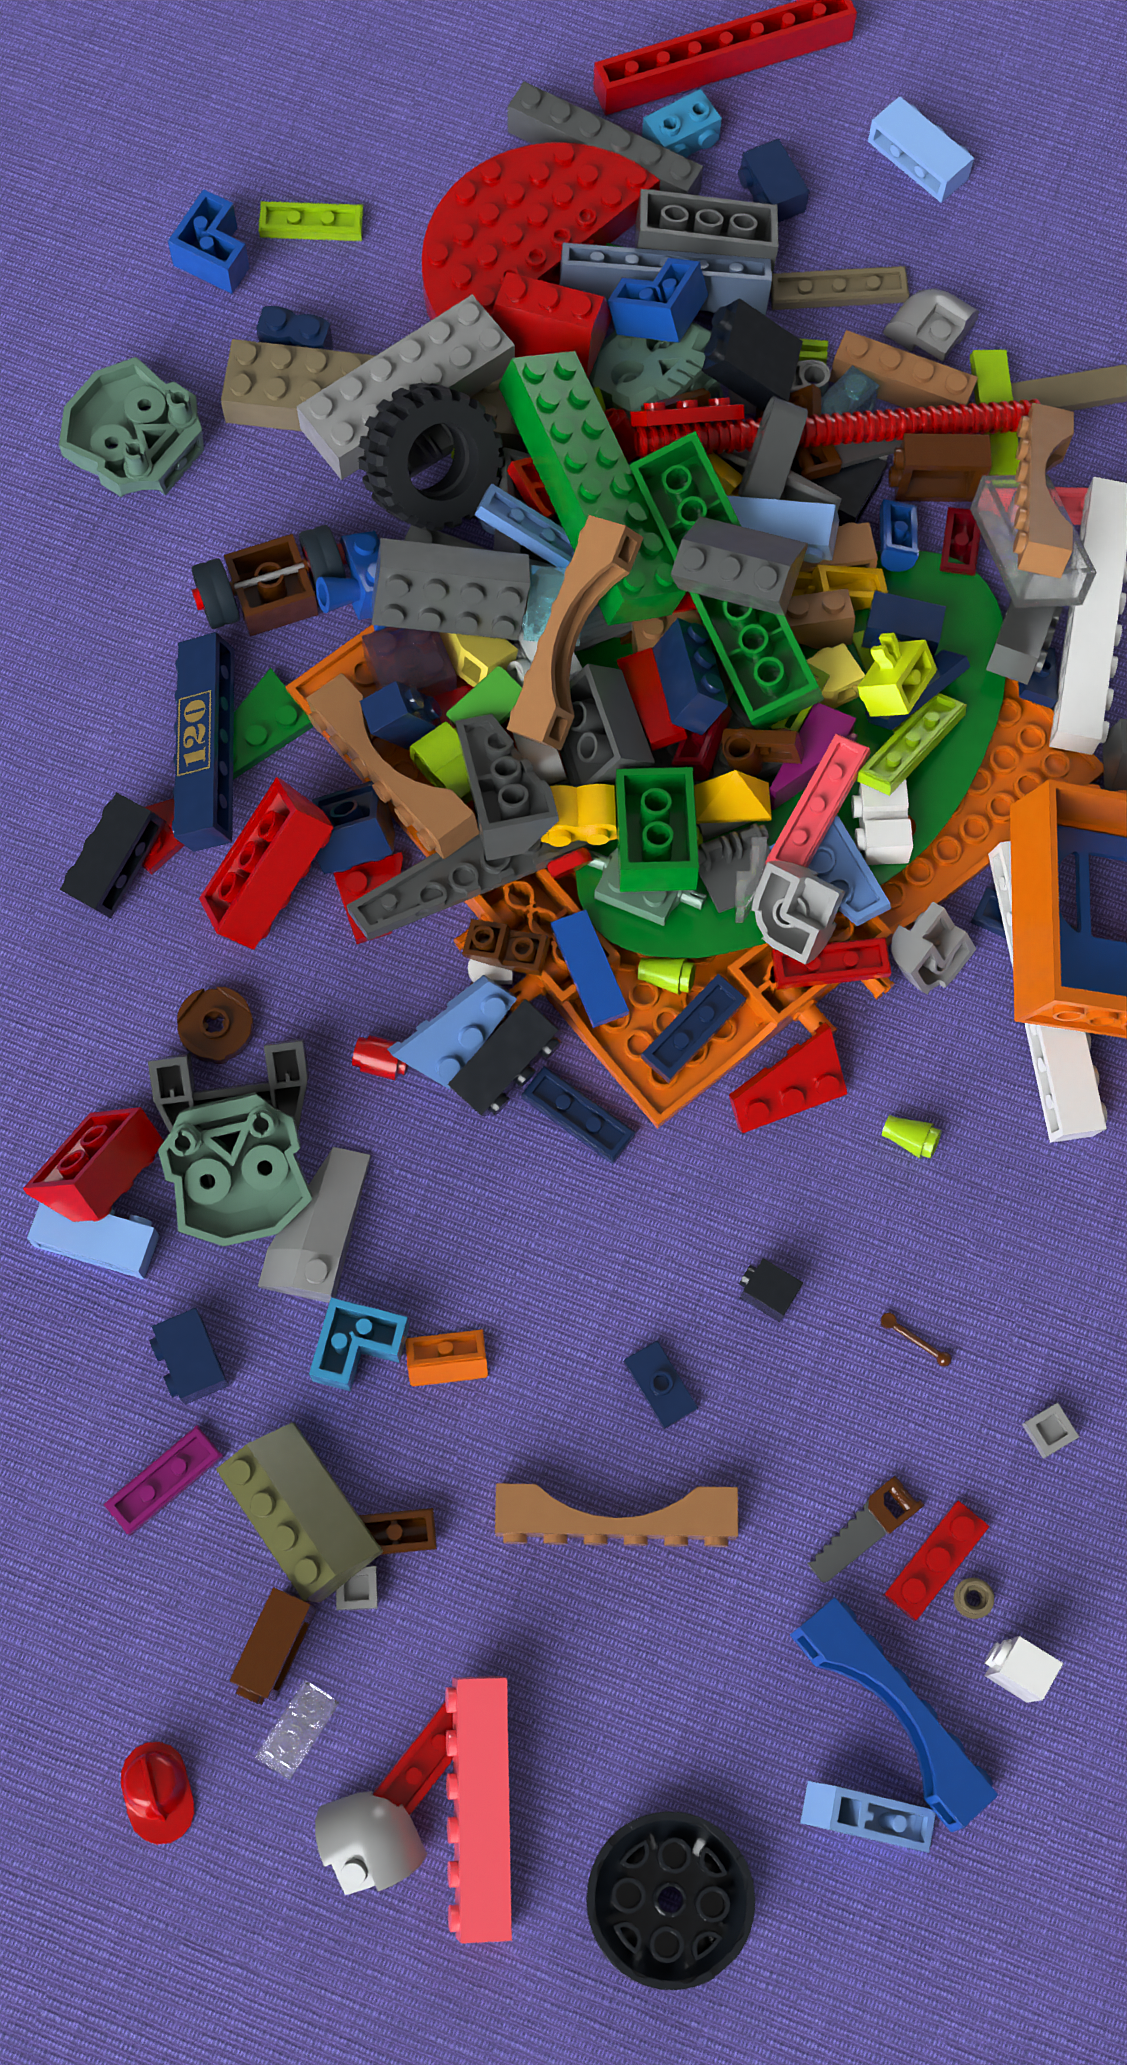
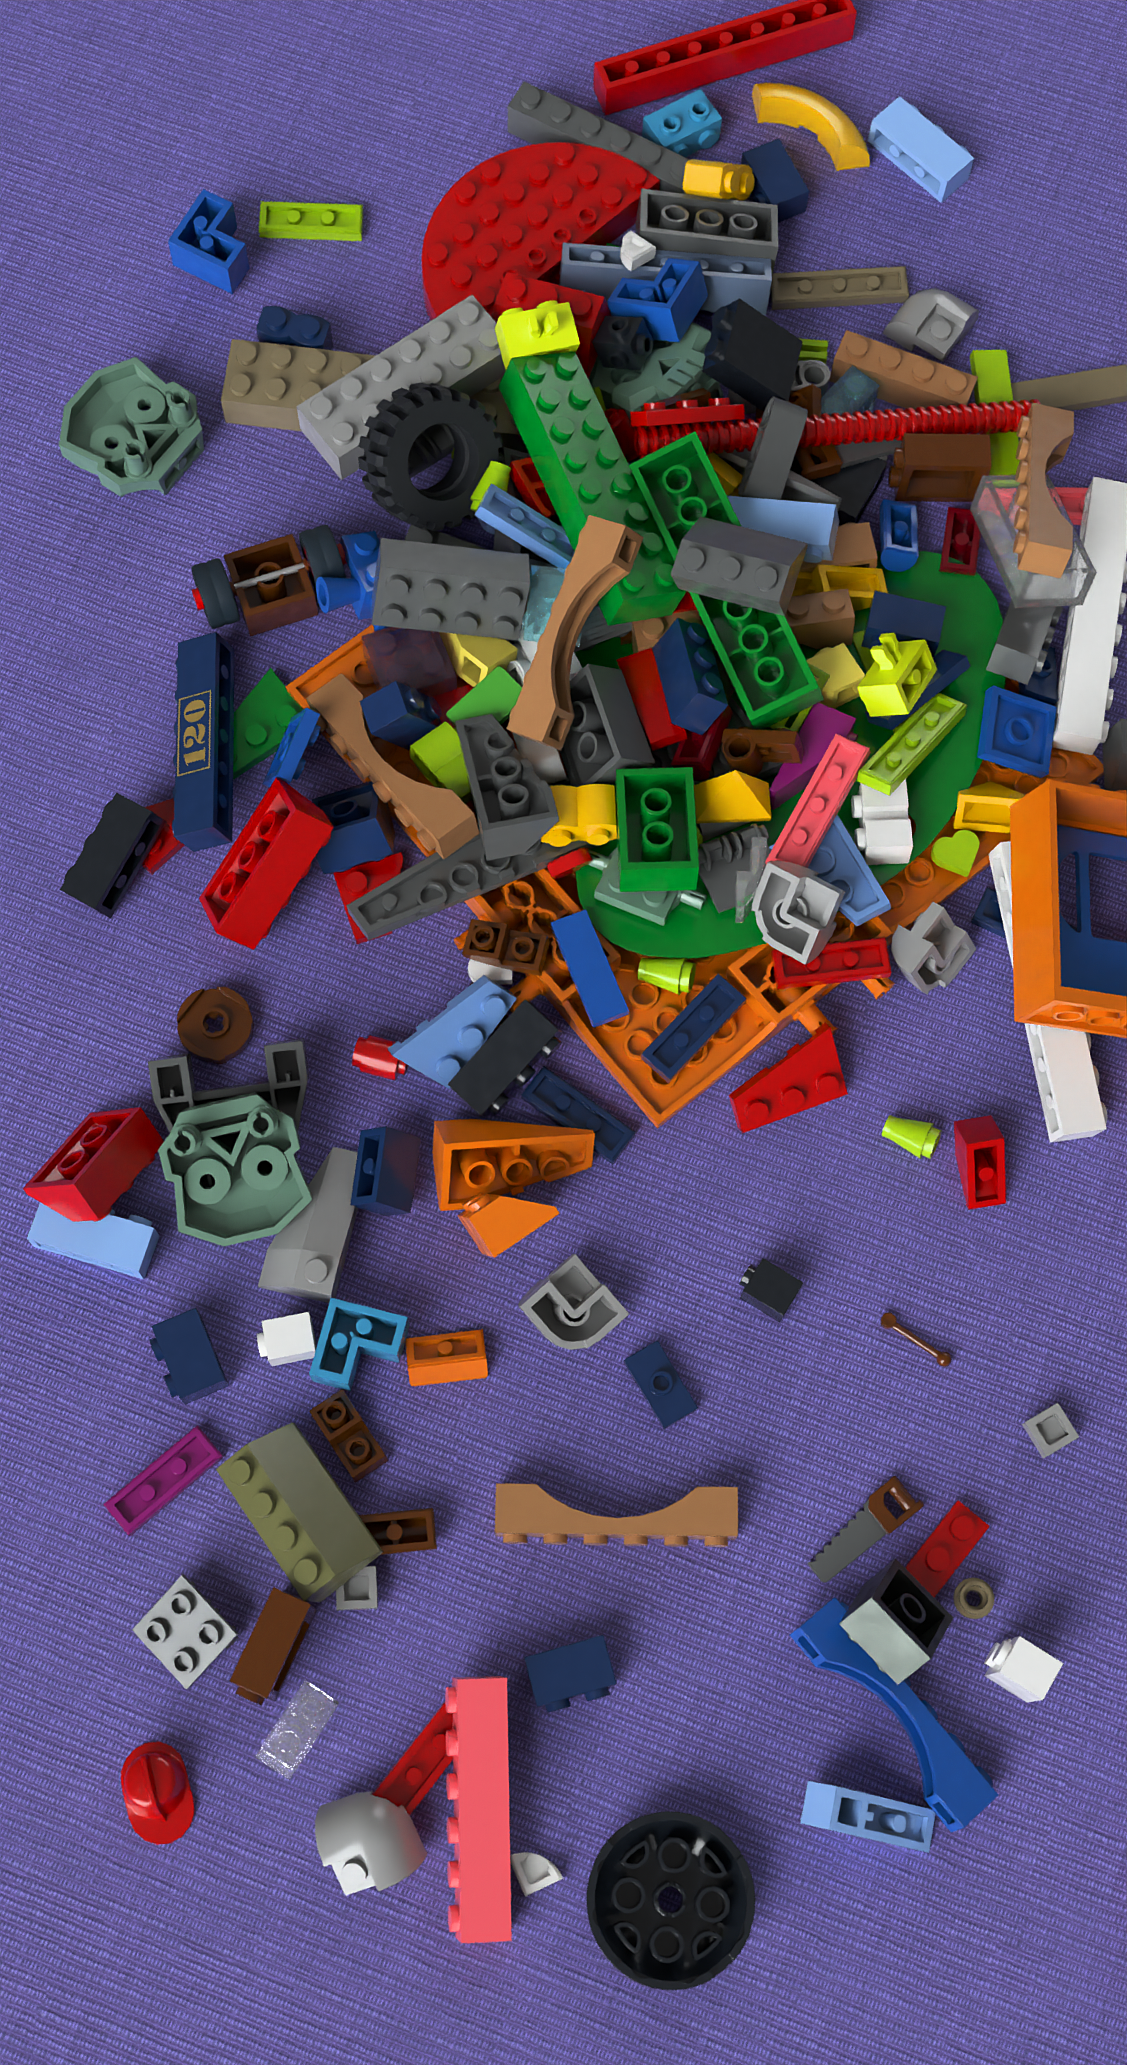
none -> hinge [132,1574,239,1690]
none -> white brick [257,1312,317,1366]
none -> blue plate [262,708,321,787]
none -> reddish brown slope [309,1389,389,1483]
none -> dark blue brick [350,1126,421,1216]
none -> orange wedge [432,1119,595,1211]
none -> orange slope [457,1192,560,1258]
none -> lime cone [470,461,511,512]
none -> neon yellow brick [494,300,580,370]
none -> white tile [510,1852,563,1896]
none -> light grey brick [518,1254,629,1350]
none -> dark blue brick [524,1635,617,1713]
none -> black brick [592,316,654,370]
none -> white tile [620,231,656,271]
none -> yellow brick [683,159,754,201]
none -> yellow brick [752,83,870,171]
none -> pearl dark grey brick [839,1558,953,1685]
none -> lime tile [931,830,980,877]
none -> yellow slope [953,781,1024,833]
none -> red slope [954,1115,1006,1210]
none -> blue plate [977,685,1057,778]

